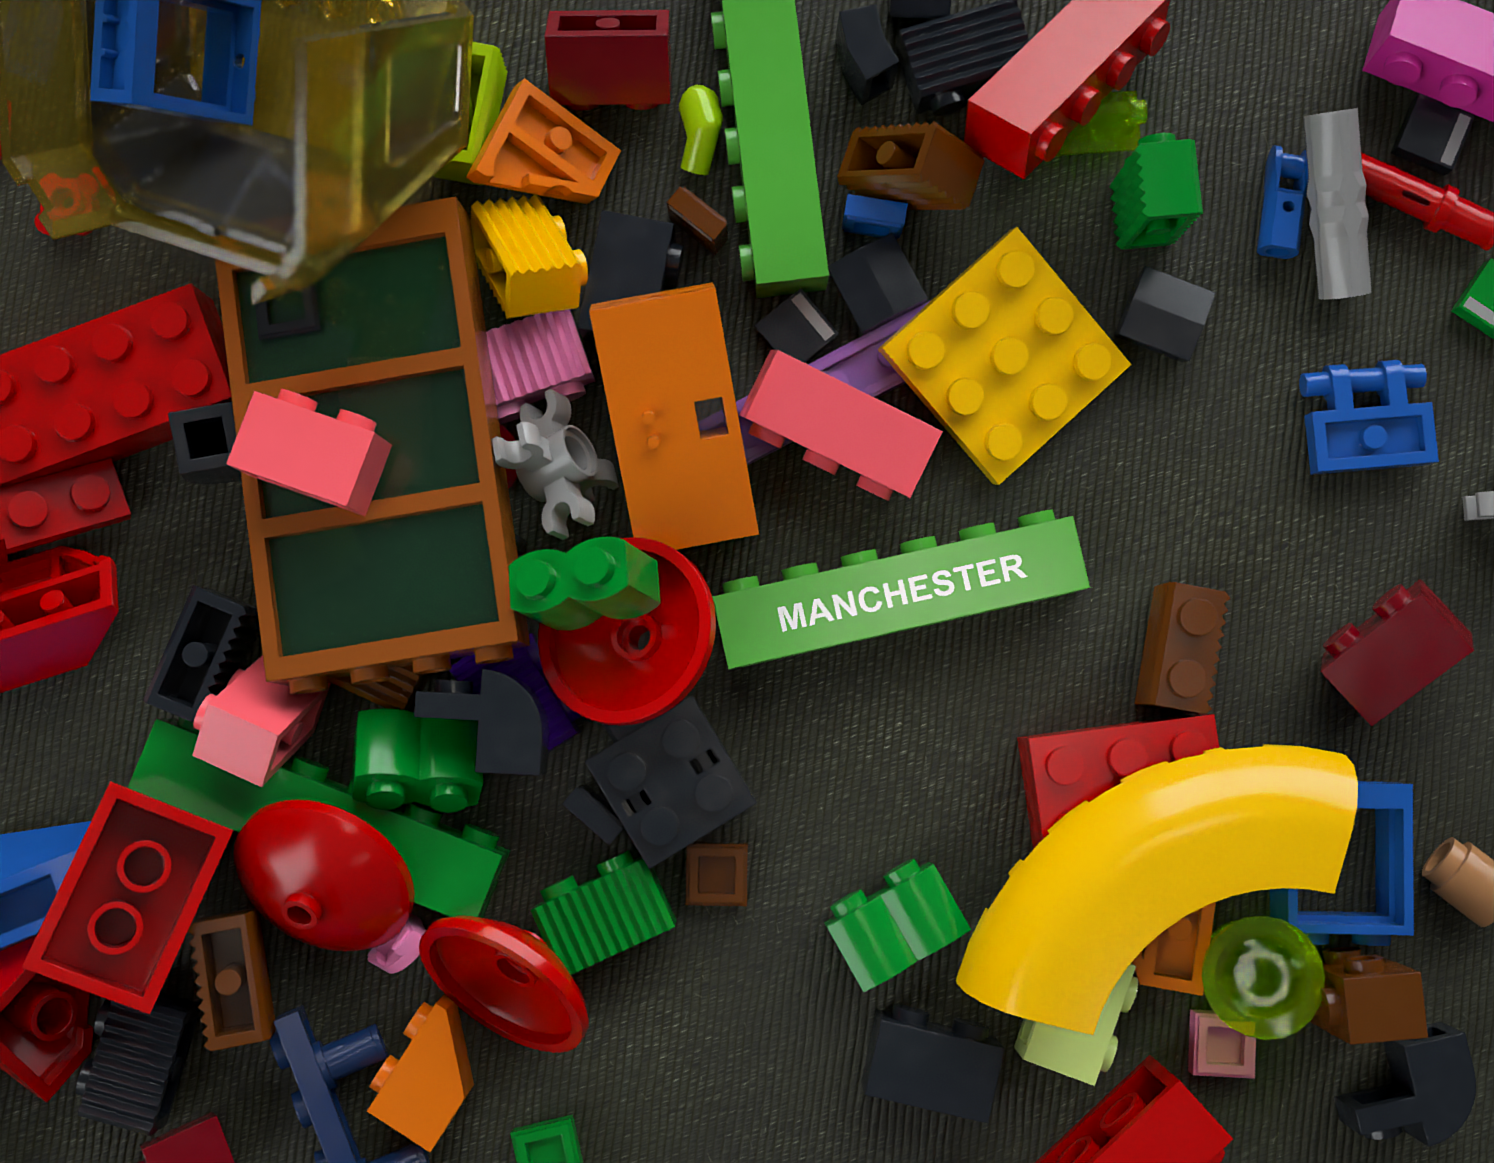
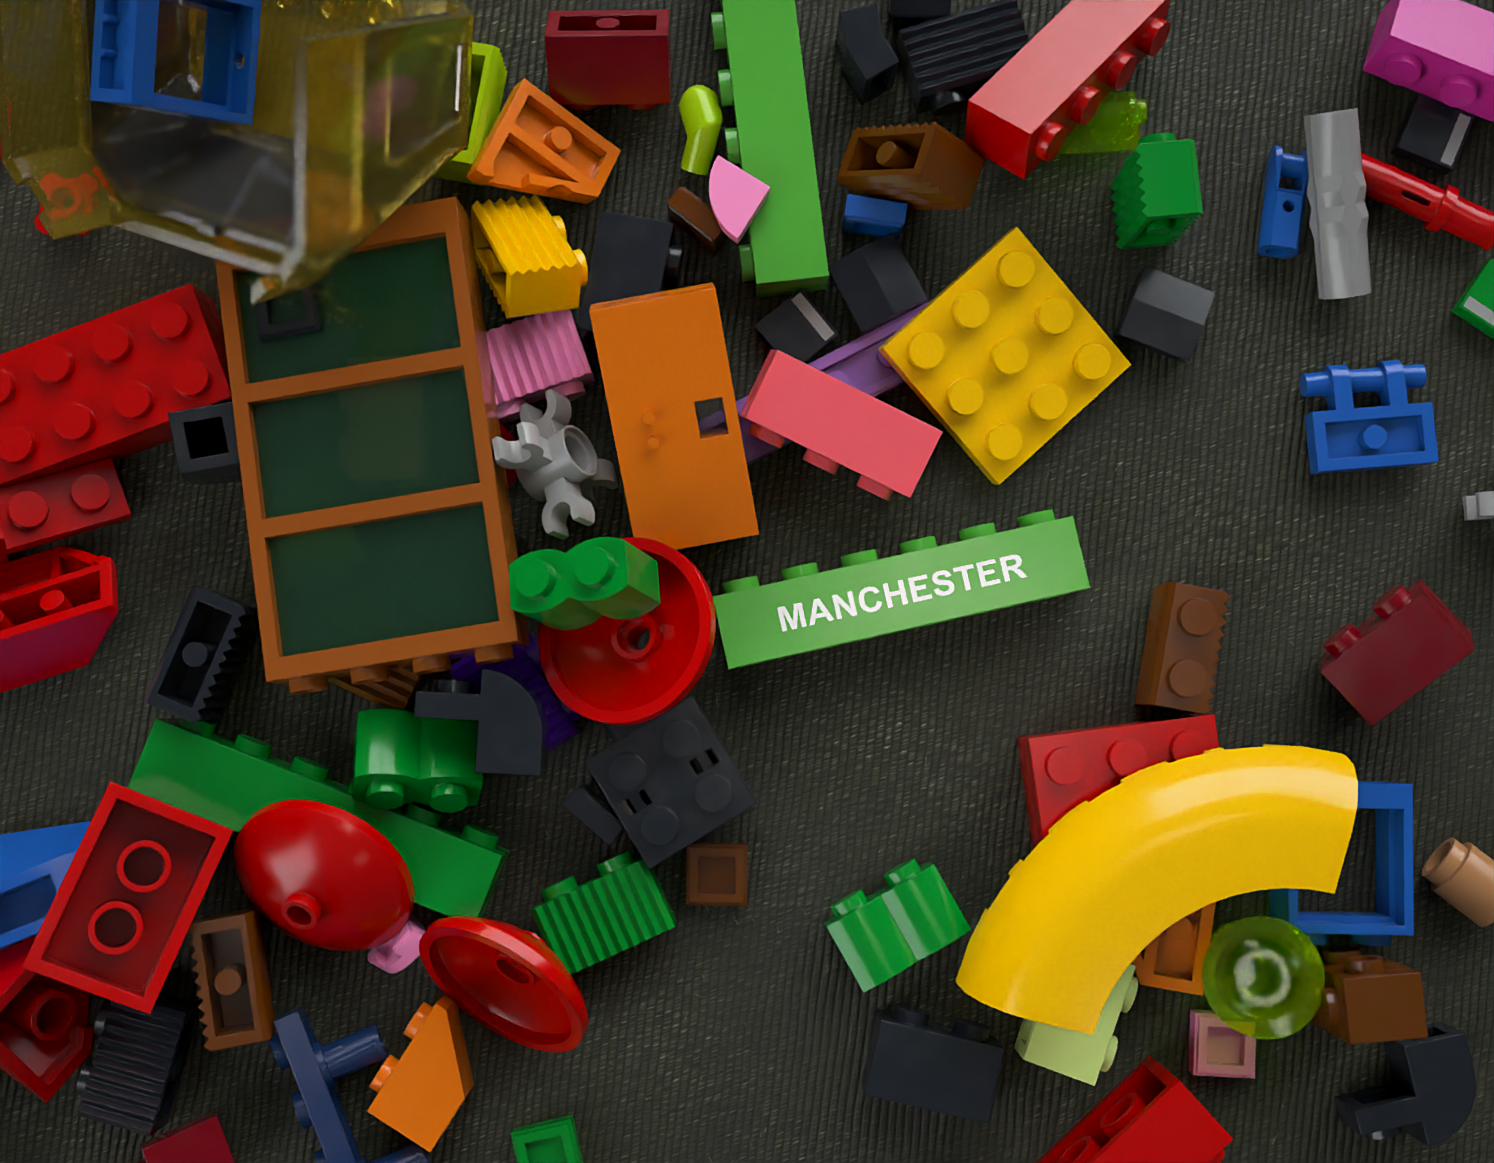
coral brick [192,655,331,787] -> none
coral brick [226,389,392,516] -> none
none -> bright pink tile [709,155,770,244]

